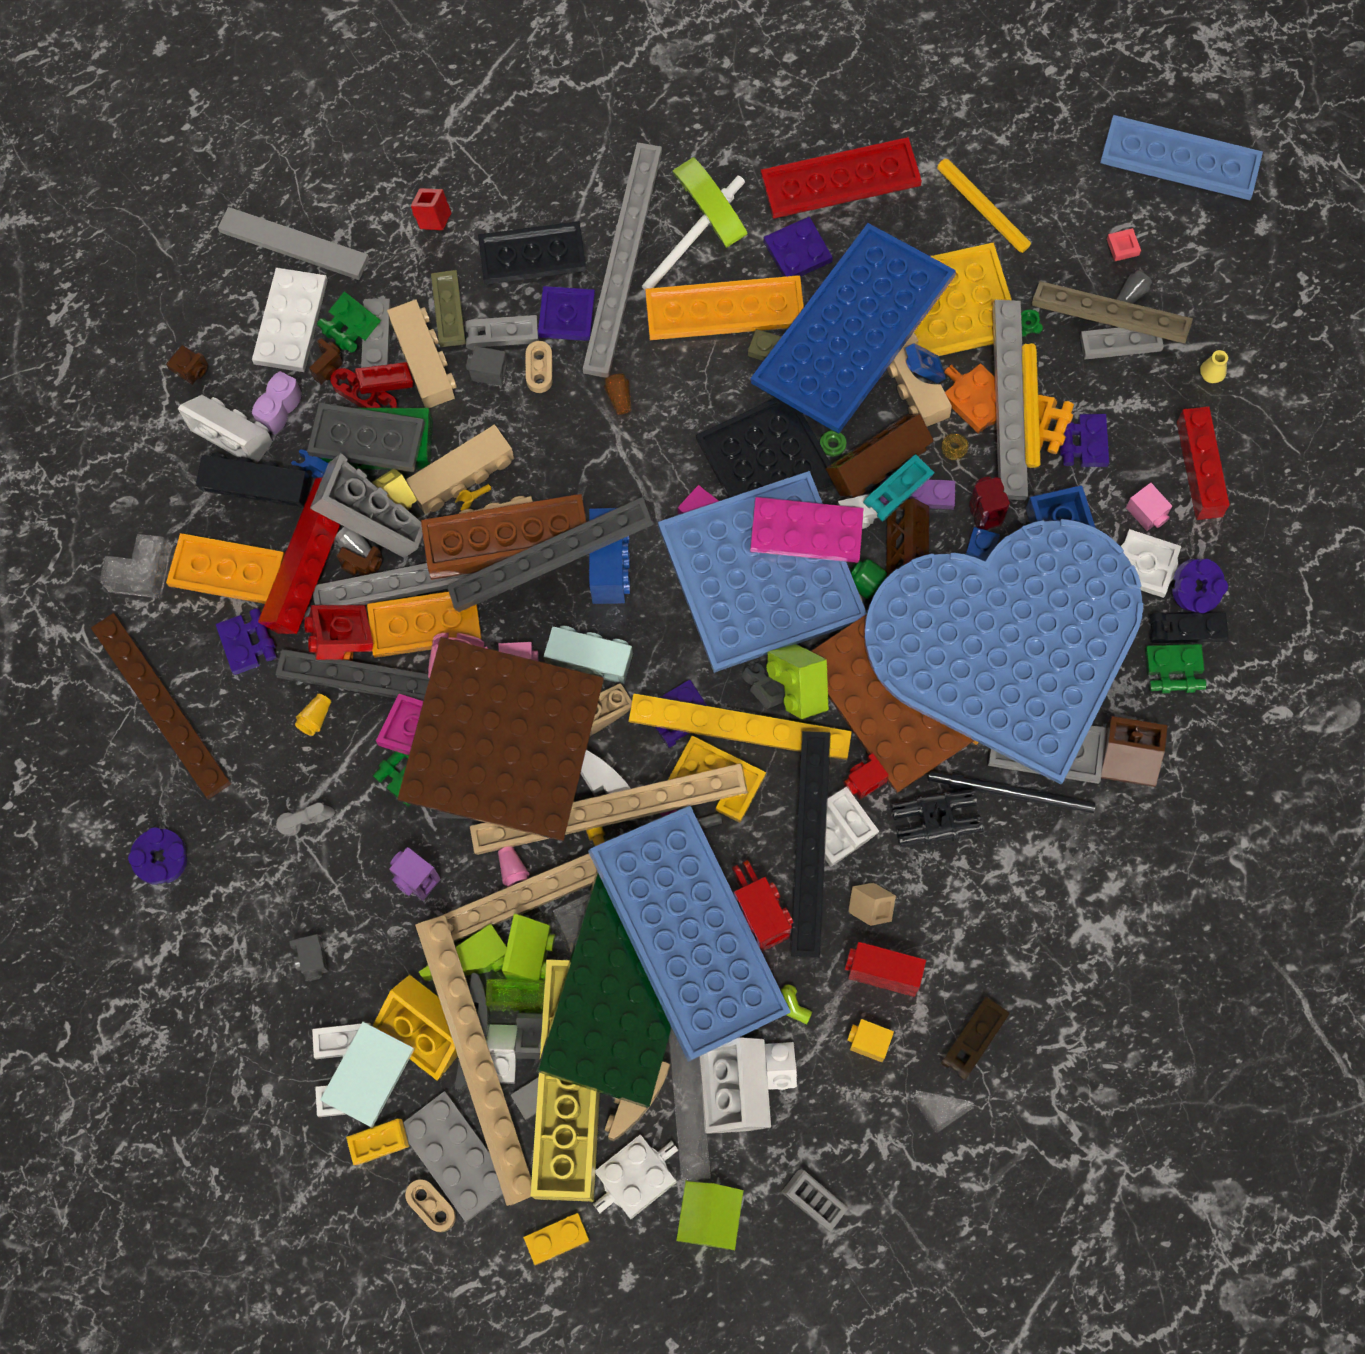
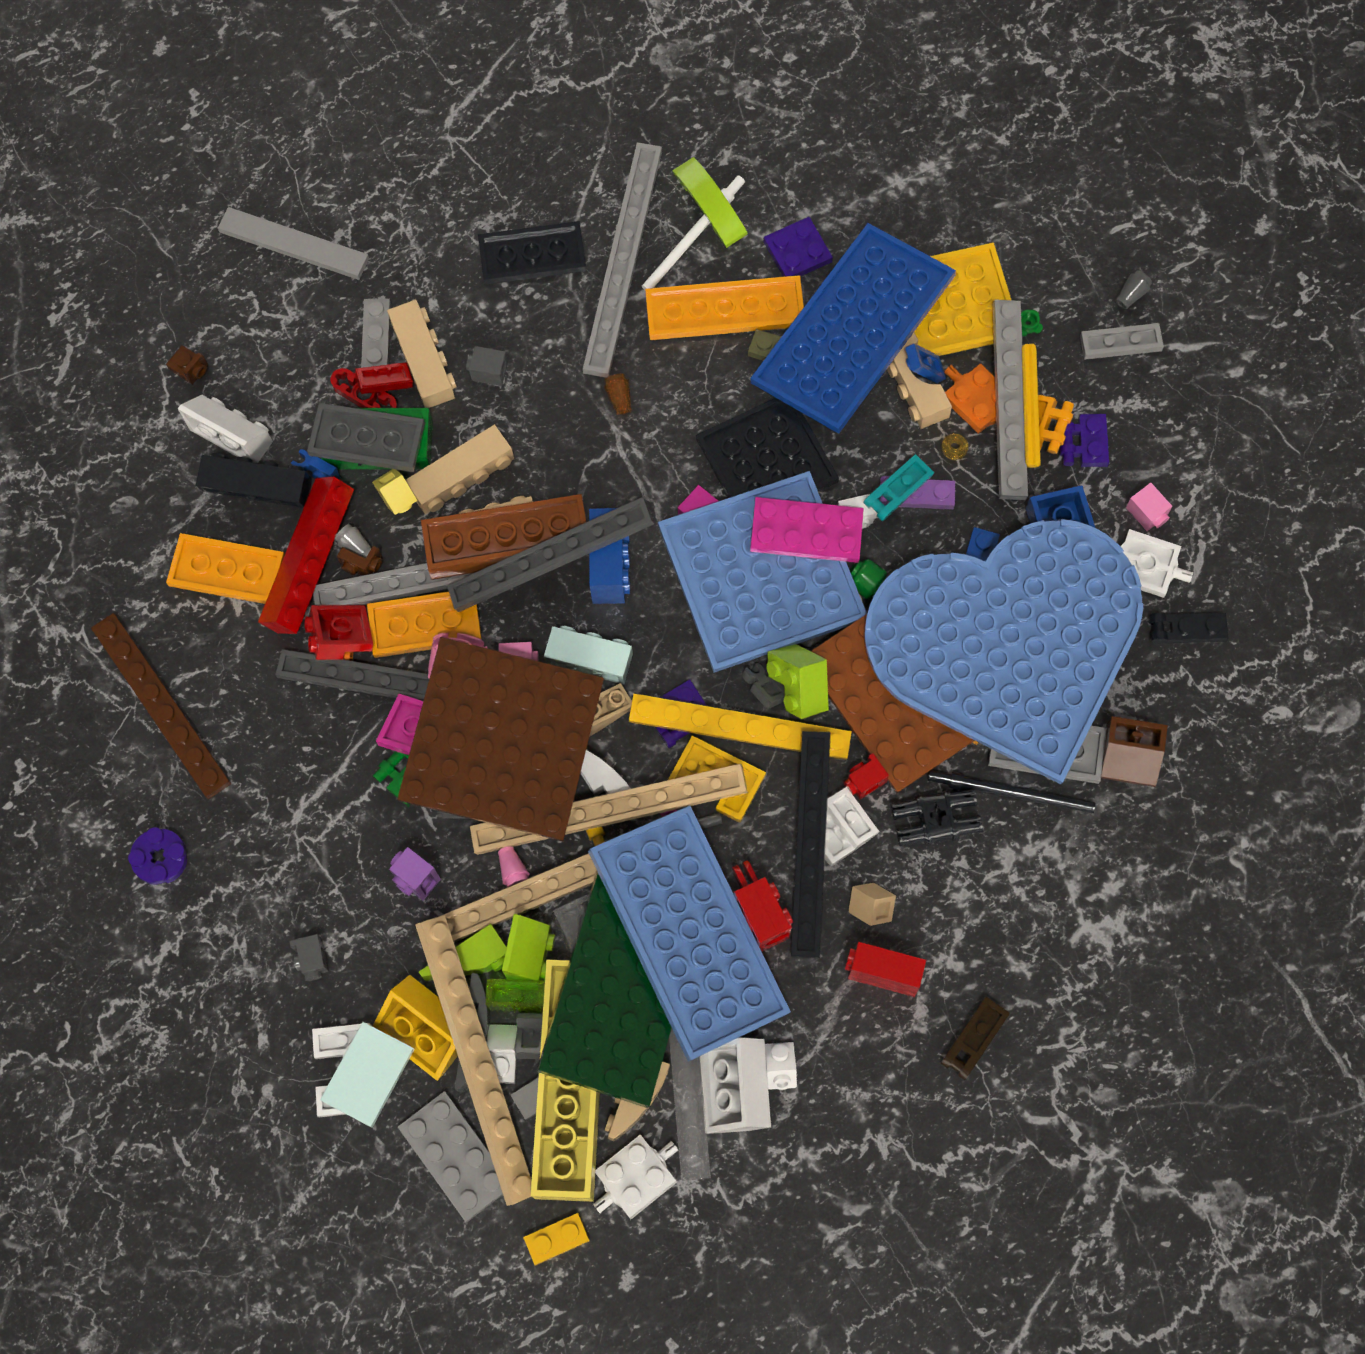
clear brick [100,534,172,598] -> none
dark purple plate [216,608,276,675] -> none
white plate [252,268,328,372] -> none
lavender brick [252,371,302,435] -> none
light grey piece [276,803,335,836] -> none
yellow cone [295,694,331,736] -> none
reddish brown bracket [309,338,343,385] -> none
light grey wedge [310,453,423,558] -> none
green plate [317,291,381,353] -> none
yellow plate [346,1119,409,1165] -> none
tan plate [405,1180,456,1232] -> none
red brick [411,188,452,230] -> none
olive plate [431,270,466,348] -> none
yellow hand [455,484,491,511] -> none
light grey plate [465,315,539,350] -> none
tan plate [526,341,553,393] -> none
dark purple plate [538,286,595,341] -> none
lime slope [677,1181,744,1250] -> none
red plate [761,137,922,219] -> none
lime arm [780,985,813,1025] -> none
light grey slope [781,1170,848,1232] -> none
bright green plate [820,430,847,457] -> none
reddish brown brick [826,413,934,498] -> none
yellow brick [847,1019,894,1062] -> none
reddish brown fence [886,498,929,578] -> none
clear slope [913,1090,974,1134] -> none
yellow axle [937,158,1031,253] -> none
dark red brick [969,477,1010,530] -> none
dark tan tile [1032,281,1193,343] -> none
medium blue plate [1100,115,1263,200] -> none
coral plate [1107,228,1141,261] -> none
green plate [1145,644,1206,694] -> none
dark purple plate [1172,558,1228,613] -> none
red brick [1177,407,1229,520] -> none
light yellow cone [1200,350,1228,383] -> none

